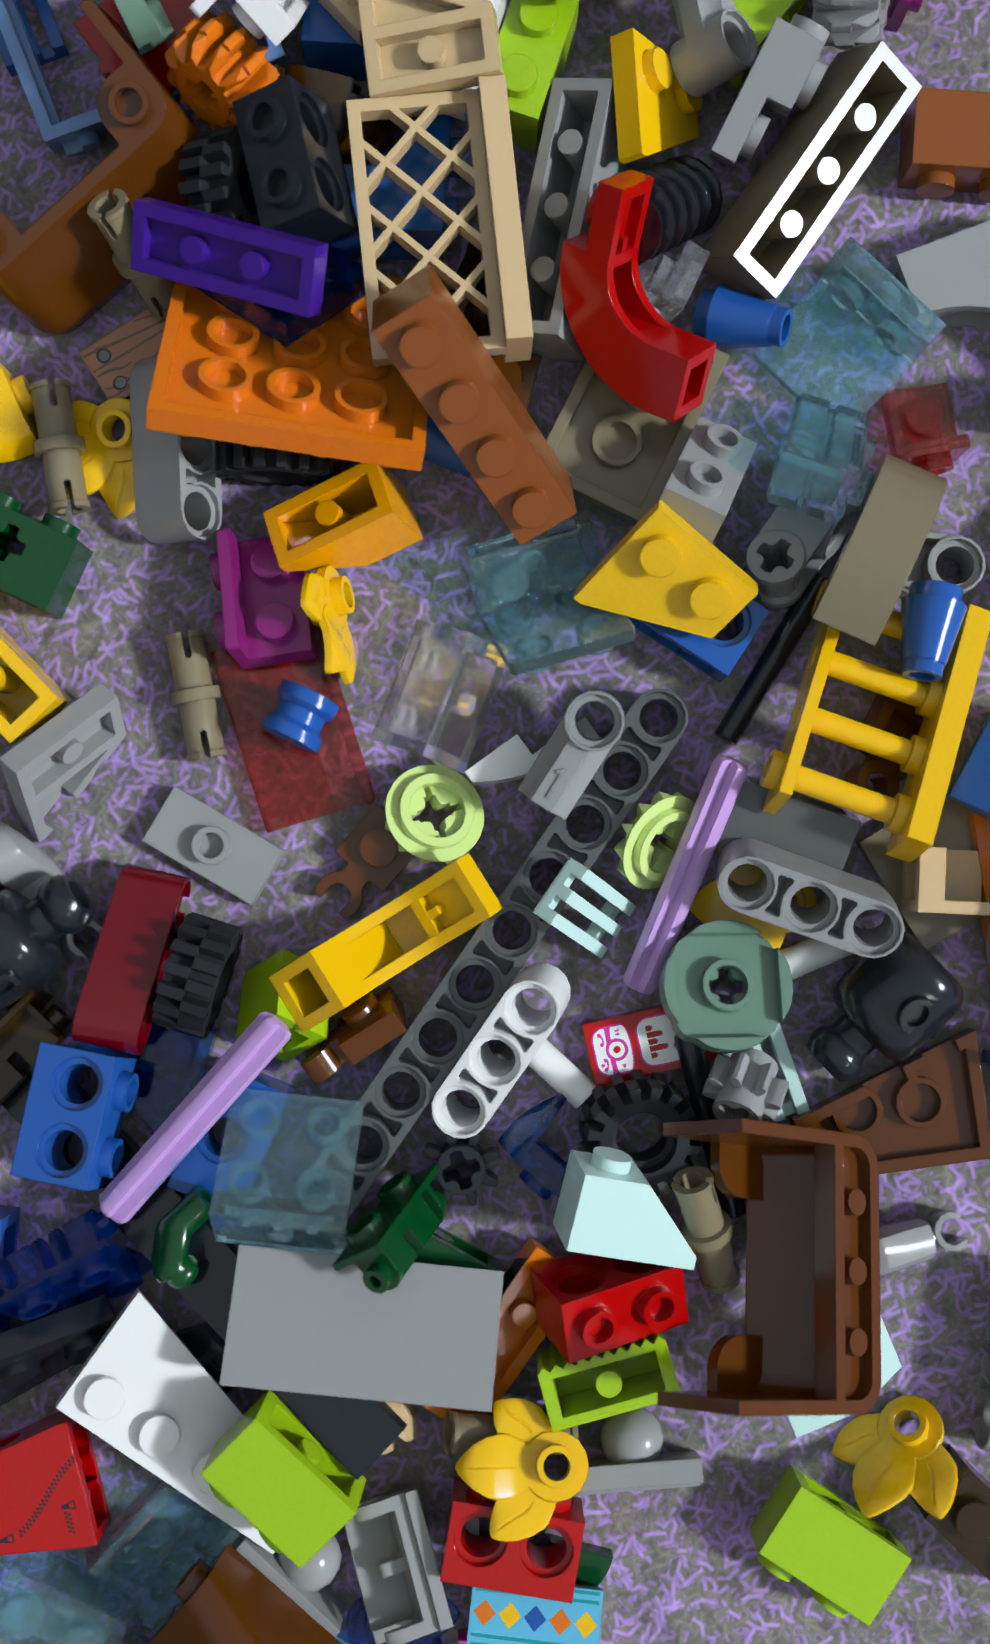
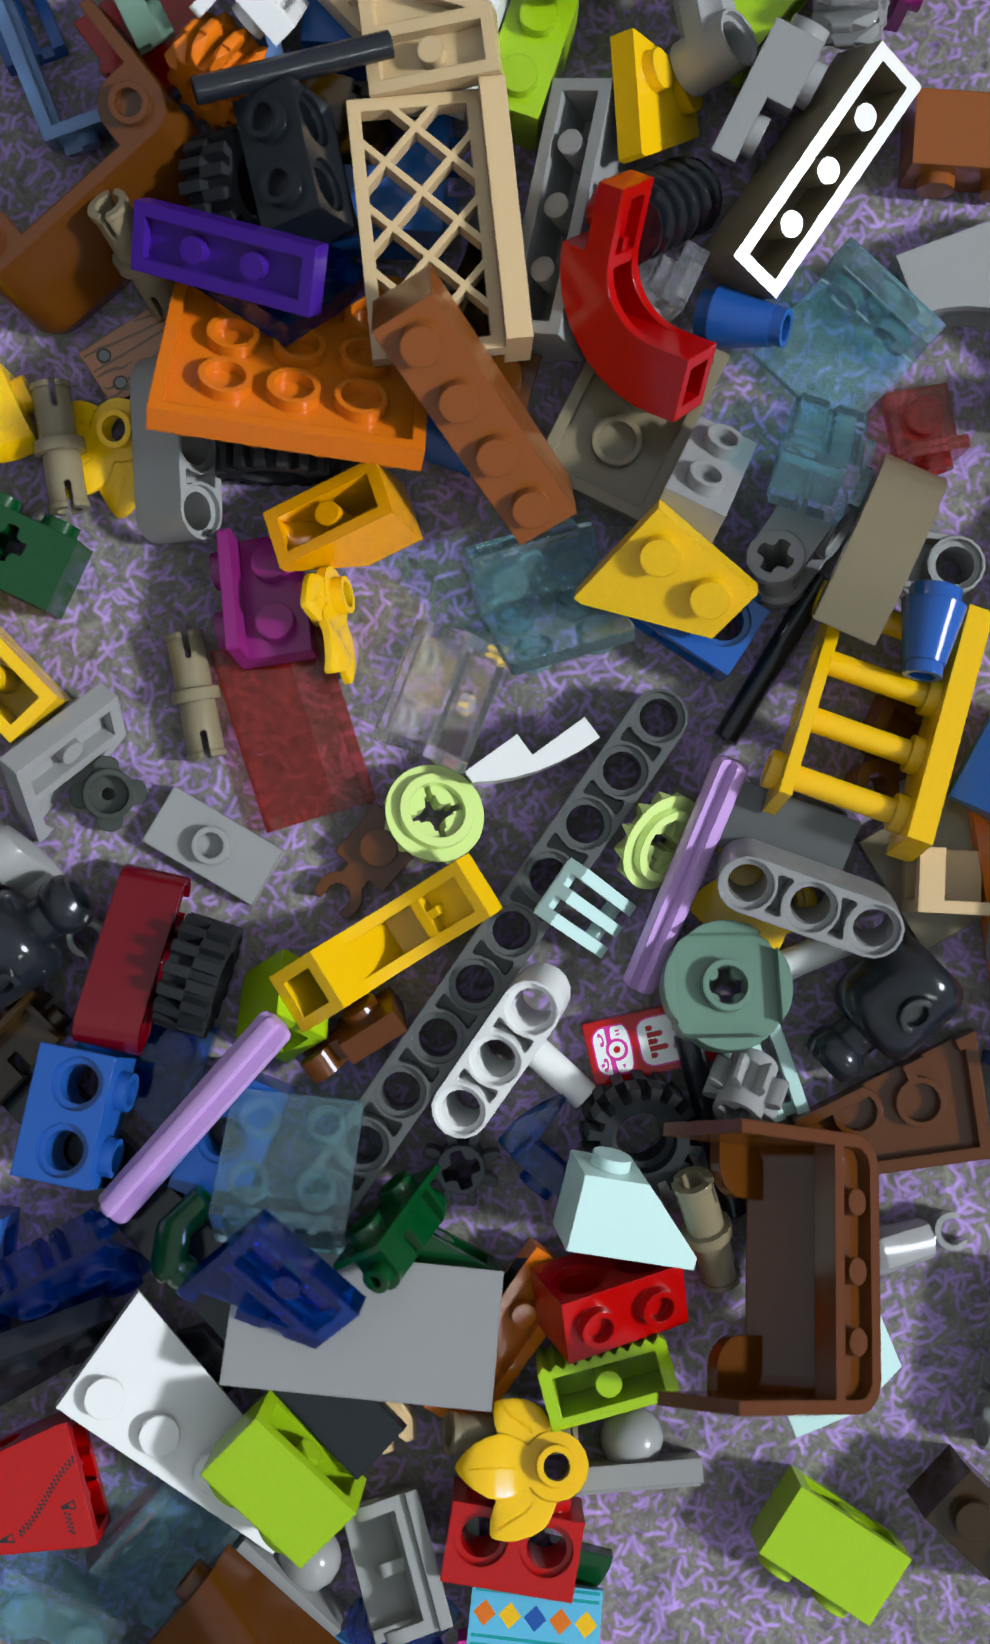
blue wheel [259,679,339,754] -> none
light grey piece [518,690,625,820] -> none
yellow plate [832,1395,958,1520] -> none
none -> pearl dark grey plate [69,756,147,832]
none -> clear blue wing [176,1208,366,1349]
none -> black bar [190,29,394,106]

